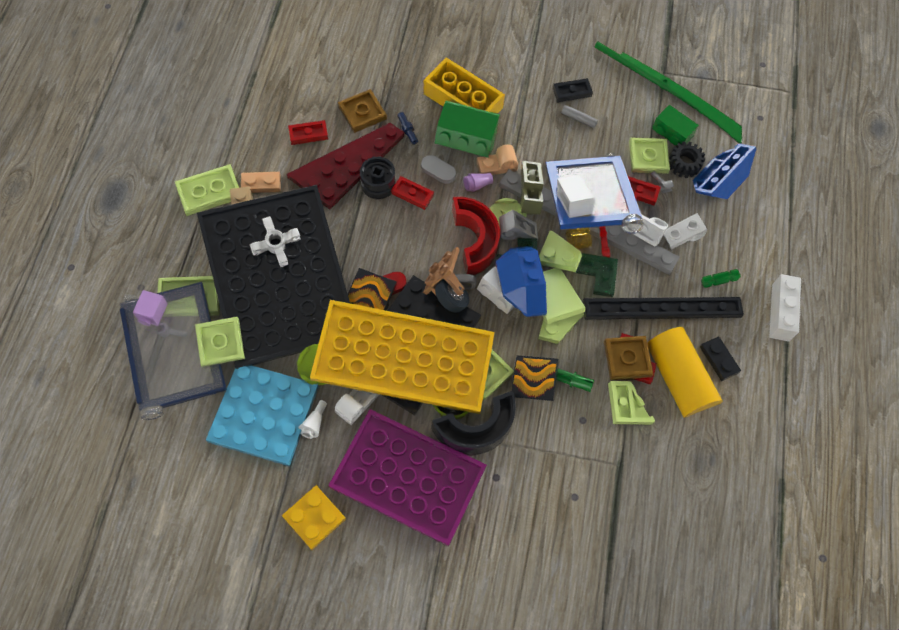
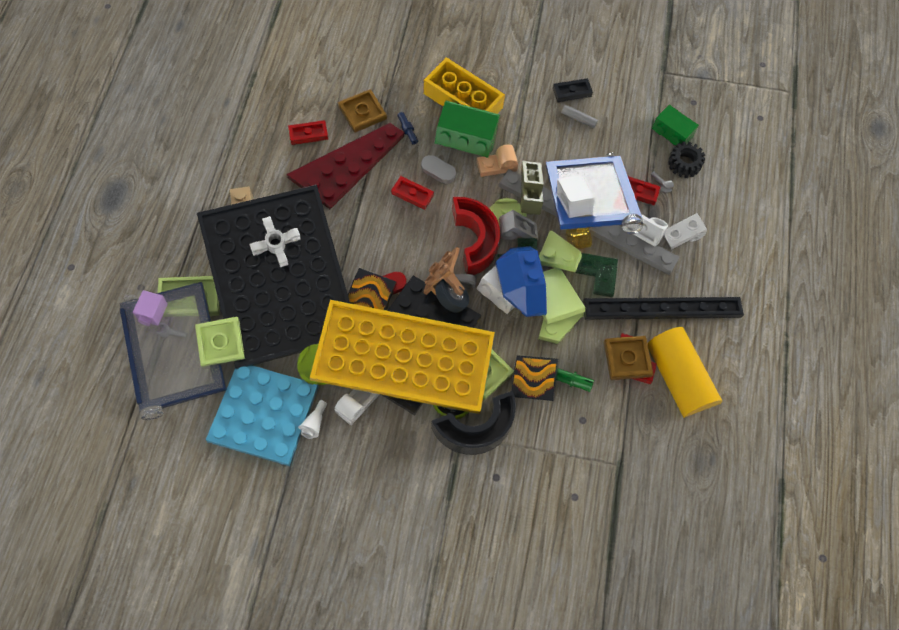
yellowish green tile [175,164,239,216] -> none
light nougat plate [241,172,281,193] -> none
yellow plate [282,485,346,550] -> none
magenta plate [328,409,487,547] -> none
black wheel [360,157,396,199] -> none
lavender cone [463,173,493,192] -> none
green piece [594,41,742,144] -> none
red piece [594,209,610,259] -> none
yellowish green wing [608,381,655,425] -> none
yellowish green tile [629,138,670,174] -> none
blue wedge [692,143,756,199] -> none
black plate [700,336,741,382] -> none
green axle [701,269,741,288] -> none
white brick [769,274,801,342] -> none

